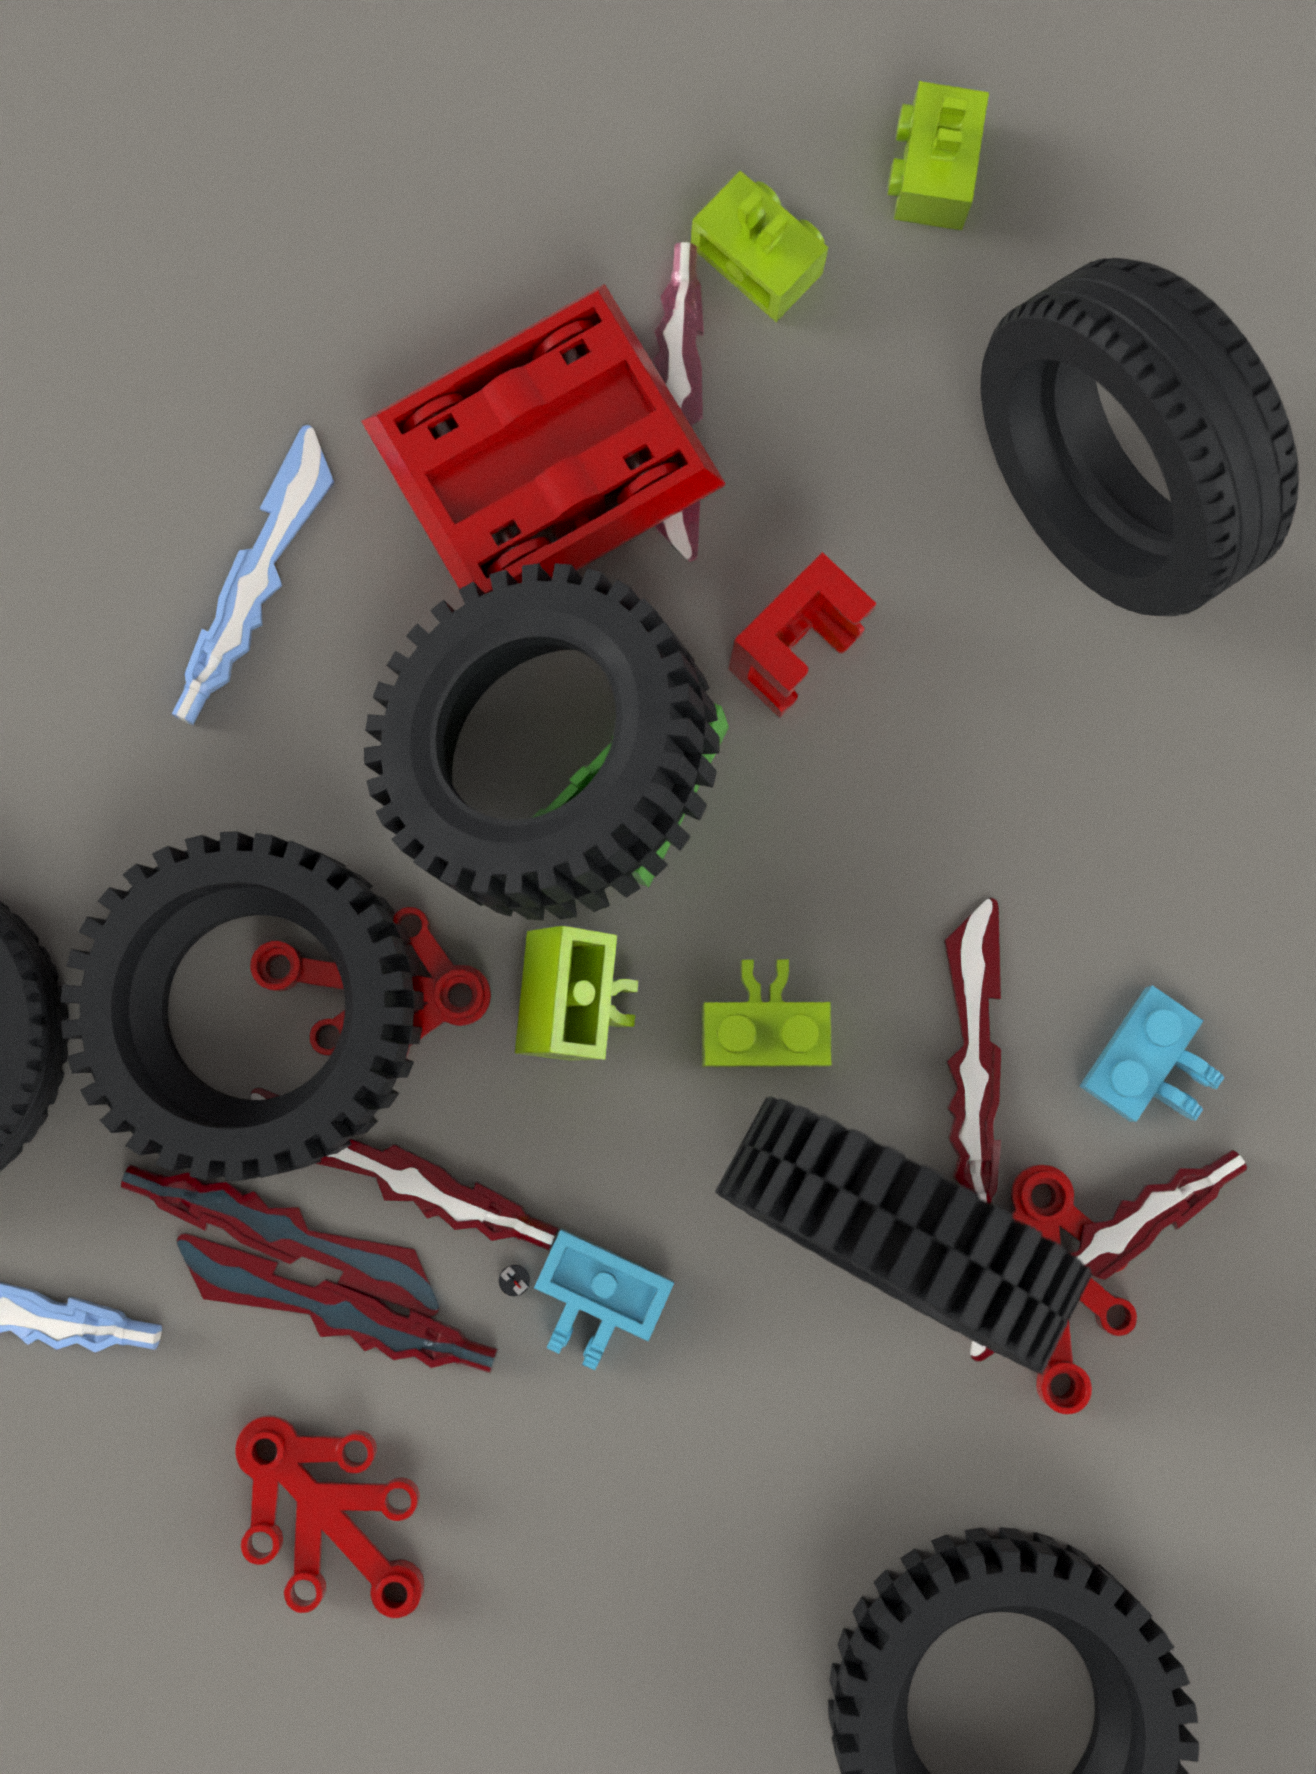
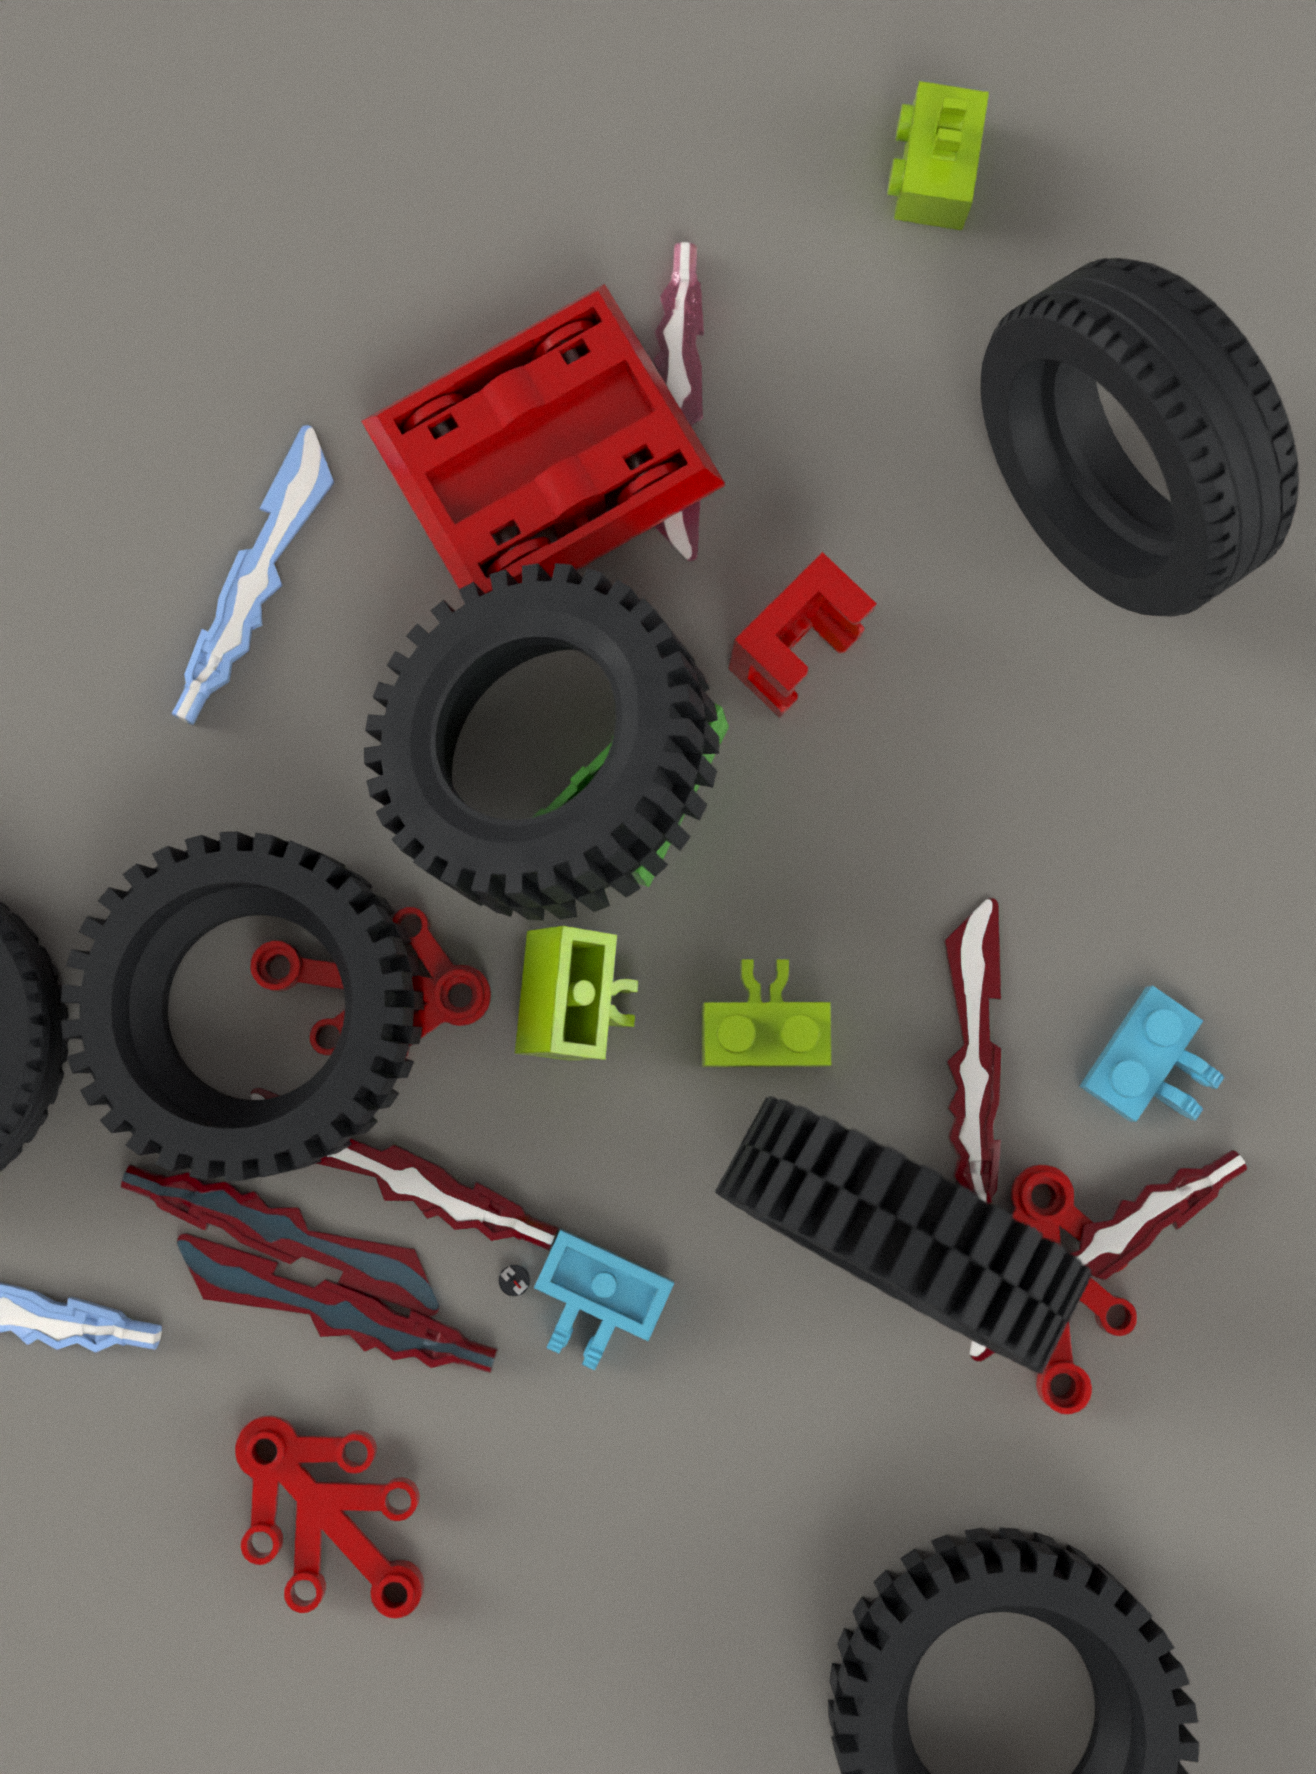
lime brick [690,170,829,322] -> none

